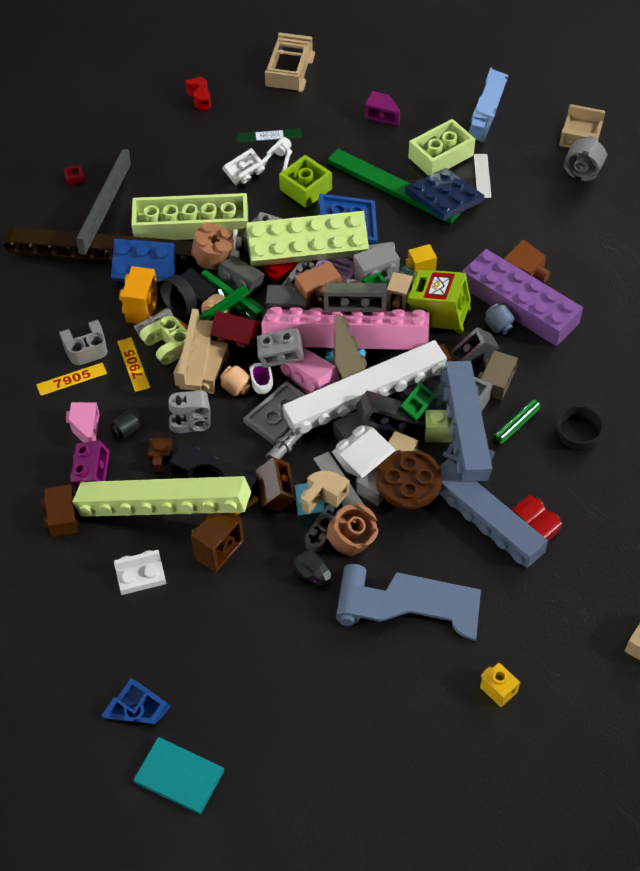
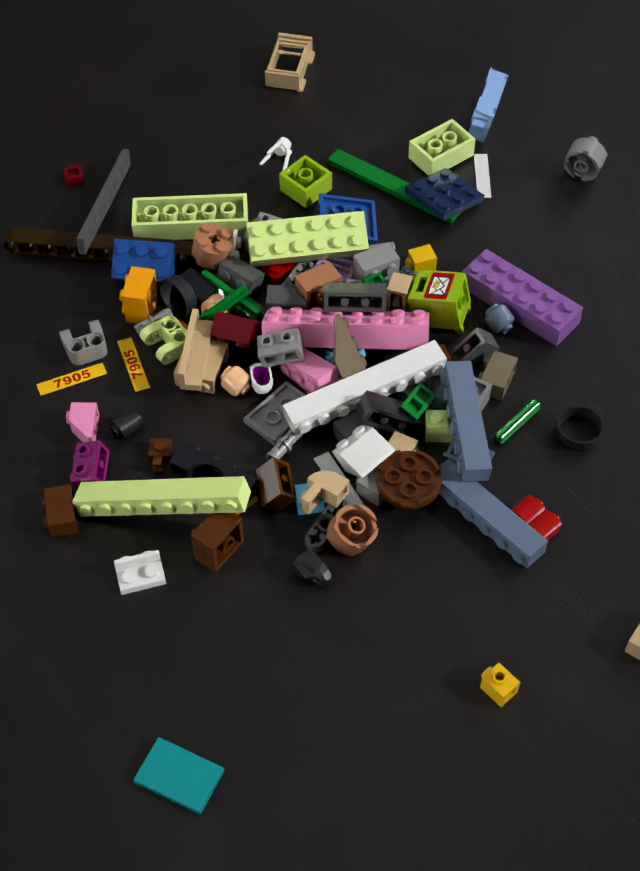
blue slope [102,678,171,724] -> none
light grey piece [169,390,211,433] -> none
red leg [185,76,211,111] -> none
white bracket [222,148,267,186] -> none
sticker [237,128,302,143] -> none
sand blue door [336,564,481,641] -> none
magenta slope [365,91,400,126] -> none
dark orange torso [504,240,551,282] -> none
tan panel [559,104,605,148] -> none

